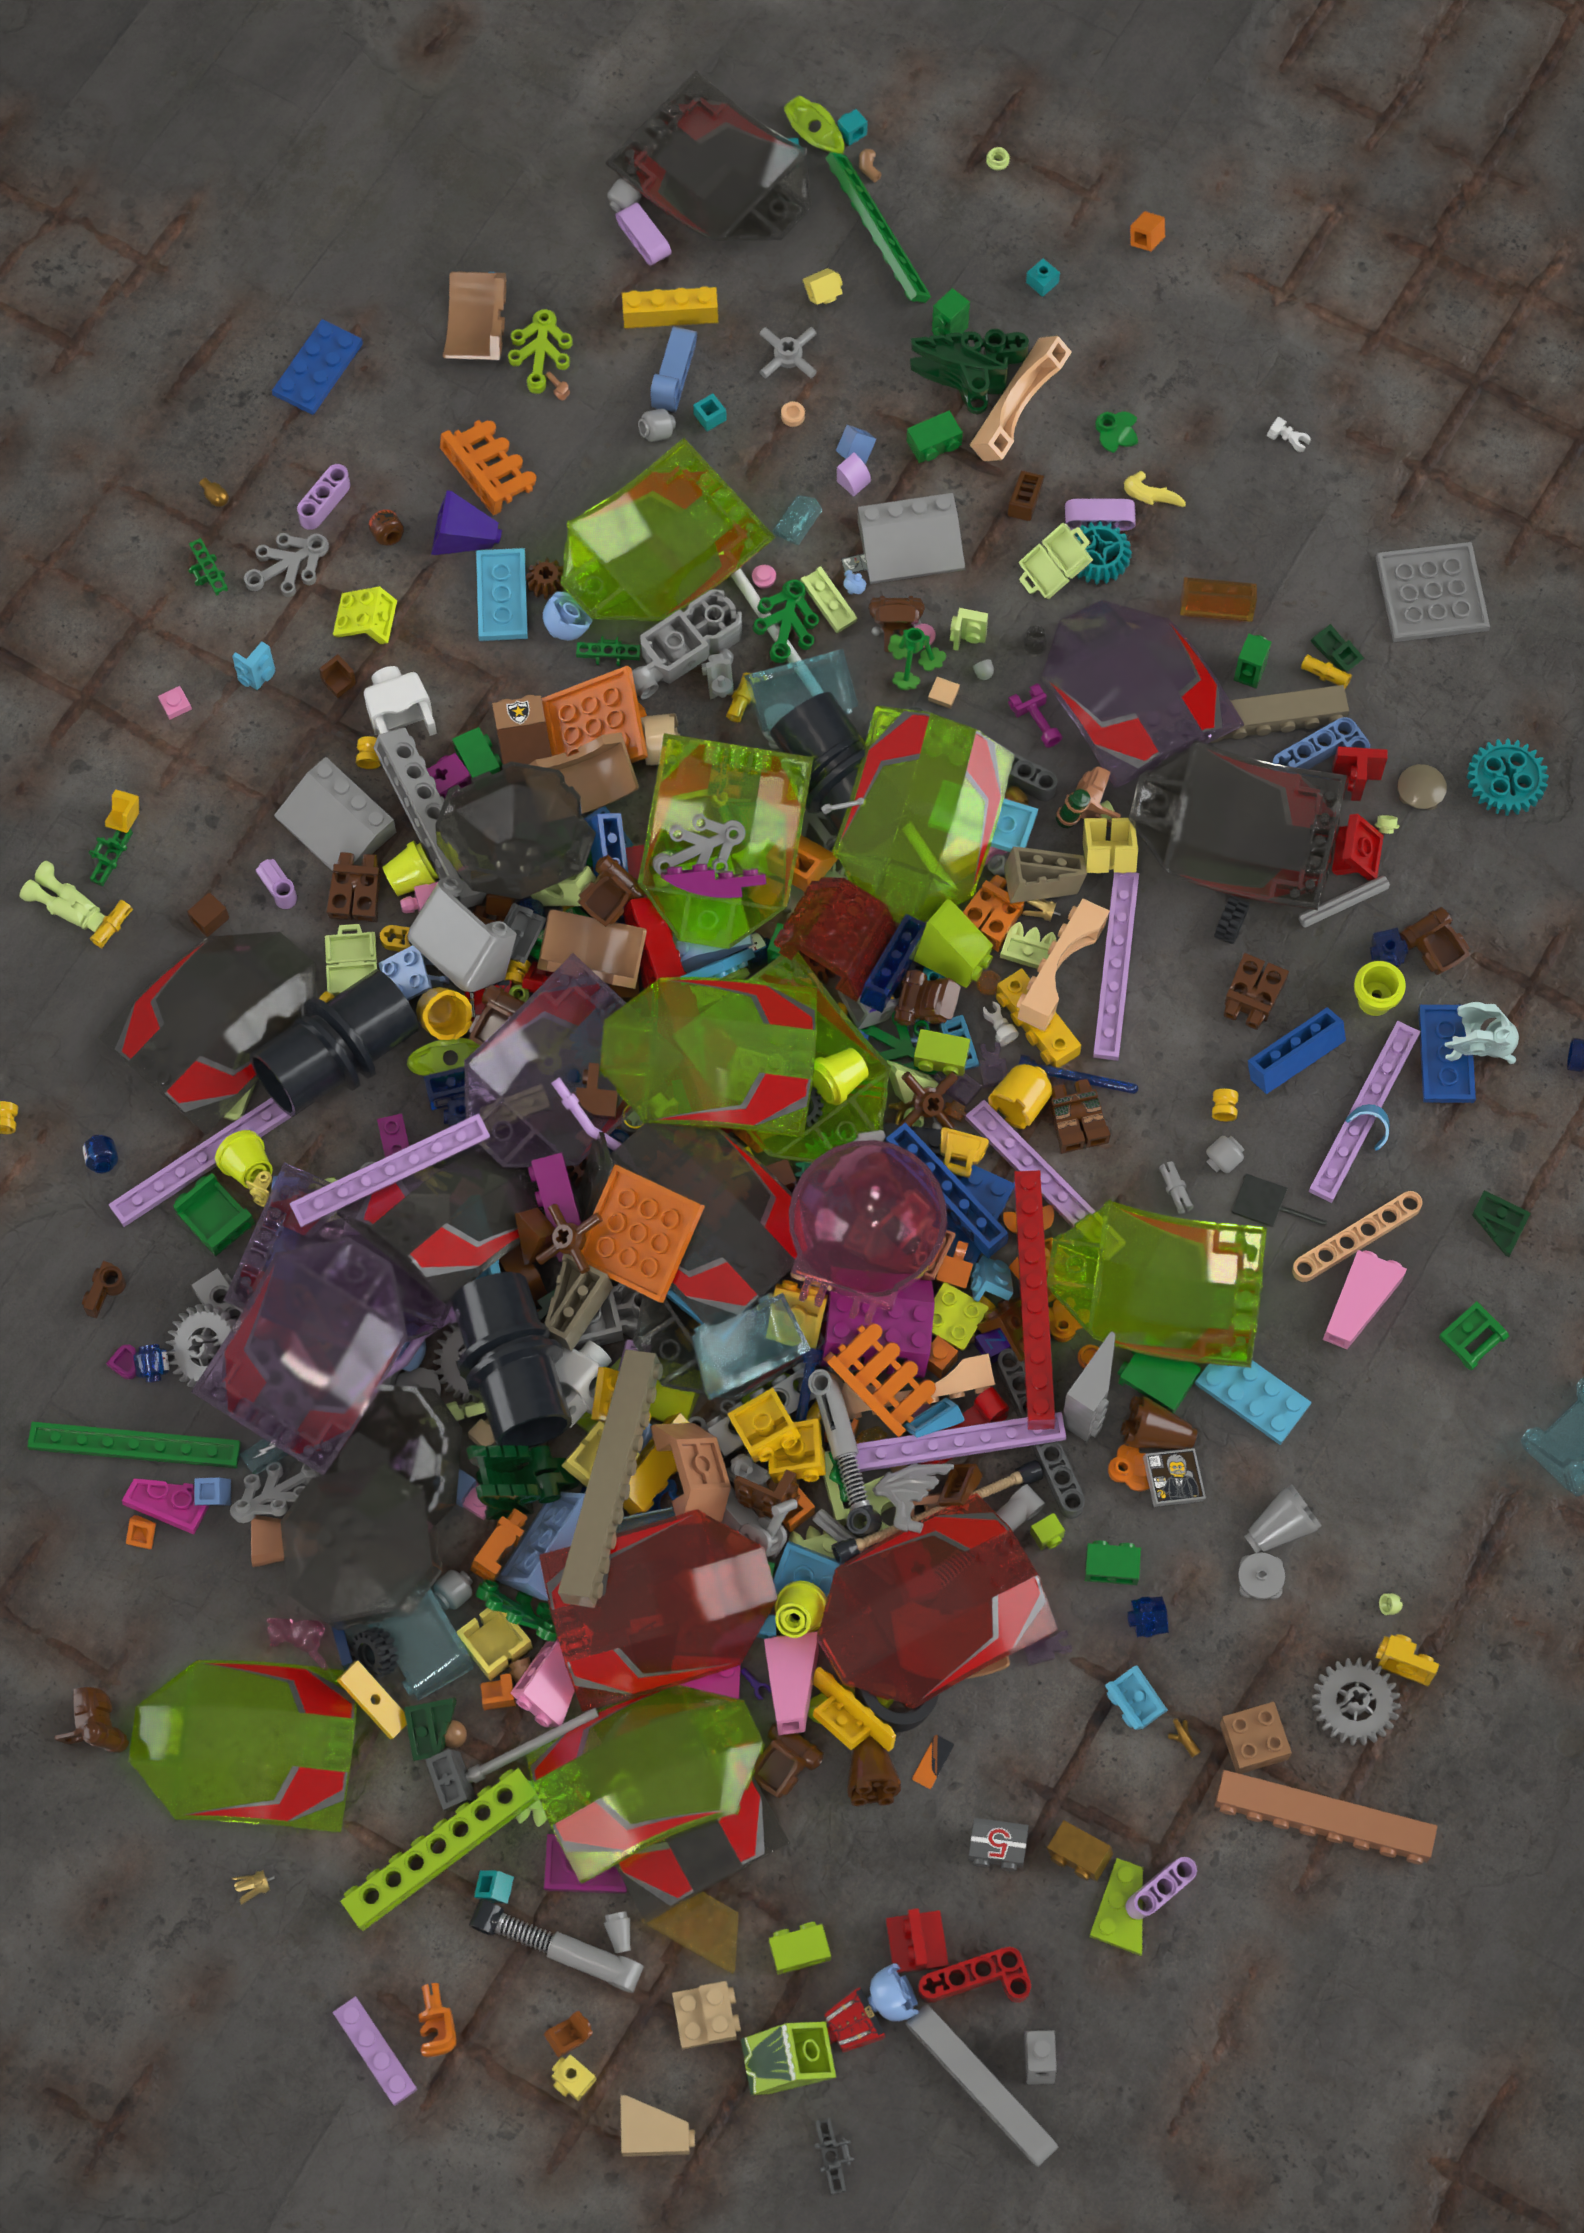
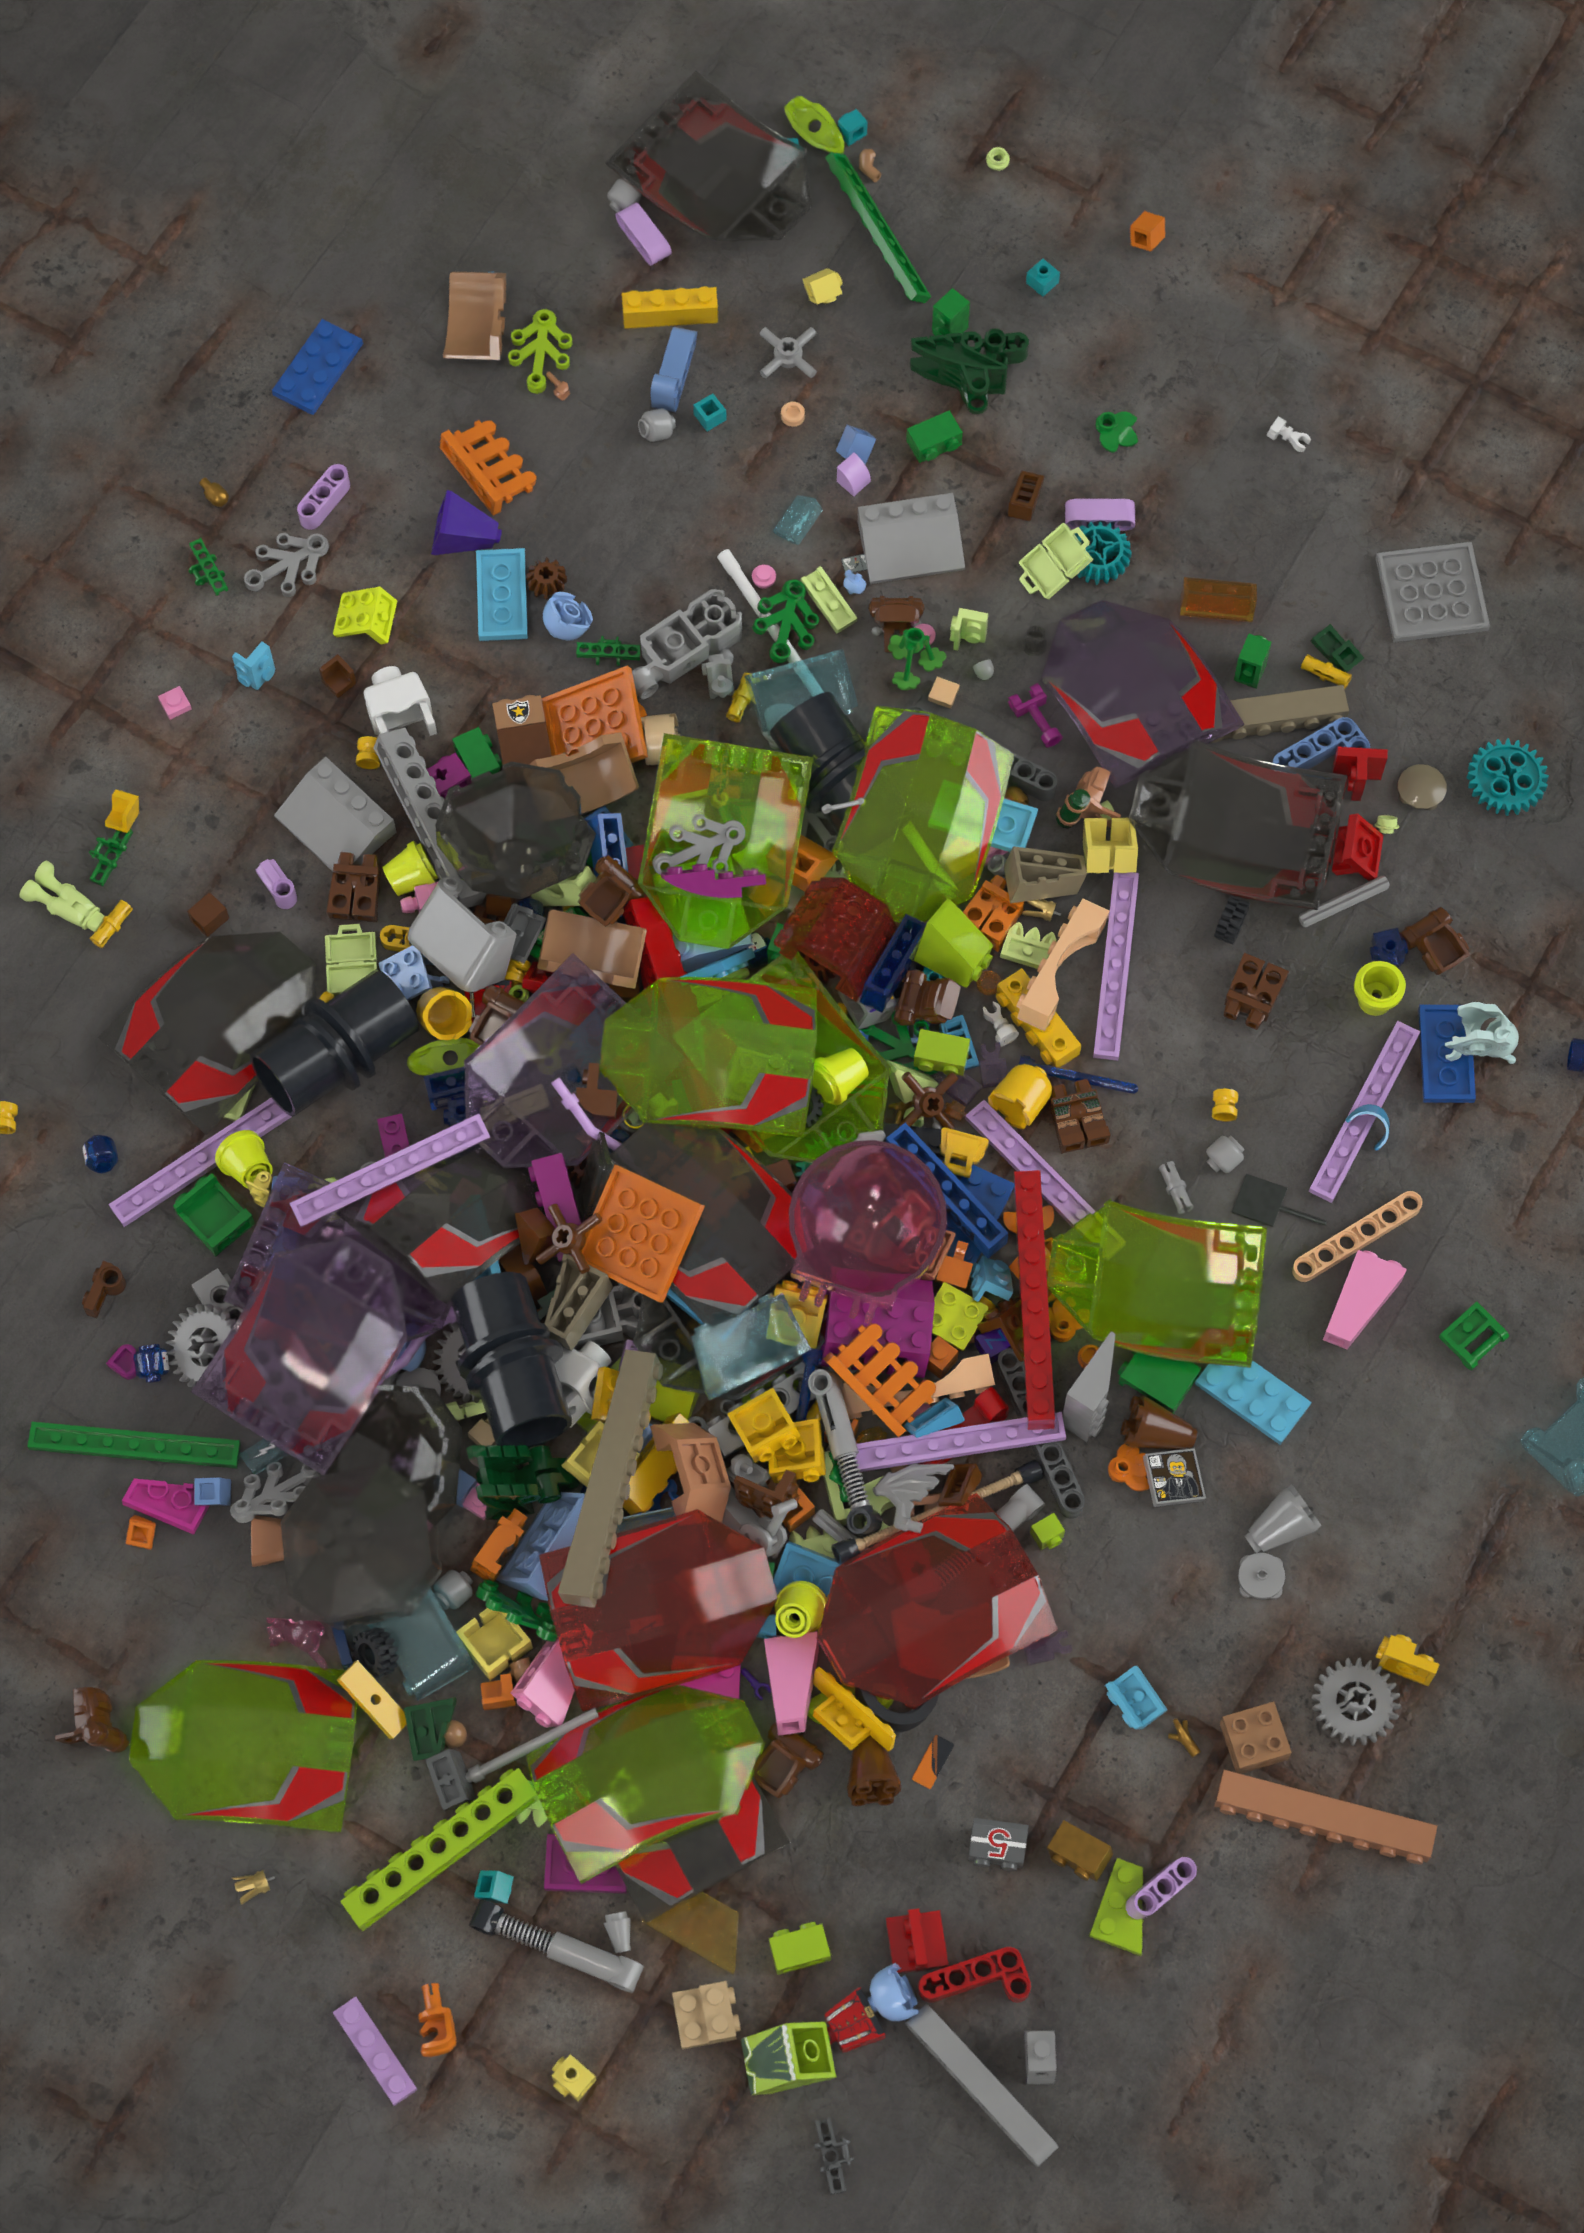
reddish brown head [369,510,404,546] -> none
dark orange bracket [544,2010,593,2058] -> none
clear neon green windscreen [561,438,775,621] -> none
tan slope [621,2095,695,2156] -> none
light nougat arch [970,336,1071,461] -> none
green brick [1084,1540,1141,1585] -> none
light yellow piece [1124,471,1186,507] -> none
clear blue brick [1127,1596,1169,1637] -> none
blue brick [1248,1007,1346,1094] -> none
yellowish green hinge [1379,1593,1403,1615] -> none
dark green wing [1472,1190,1531,1257] -> none

